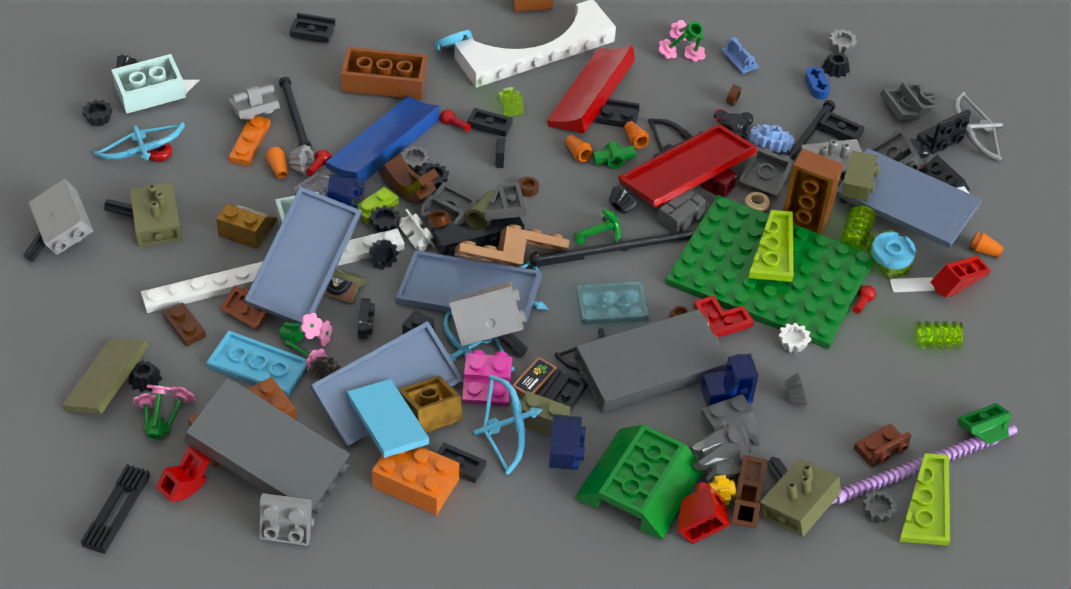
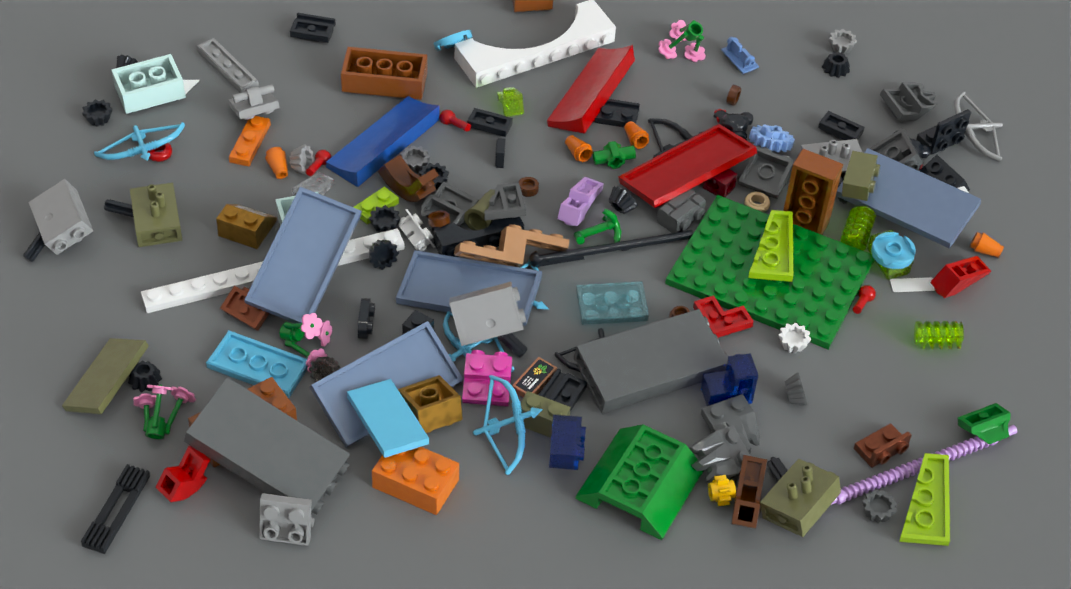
reddish brown plate [163,302,206,347] -> none
black bar [279,77,312,149] -> none
panel [324,268,367,303] -> none
clear blue brick [327,175,365,209] -> none
black plate [437,443,486,483] -> none
red torso [677,483,730,544] -> none
black bar [785,100,836,160] -> none
blue beam [805,67,830,99] -> none
none -> light grey tile [197,38,259,93]
none -> lavender slope [557,177,604,226]

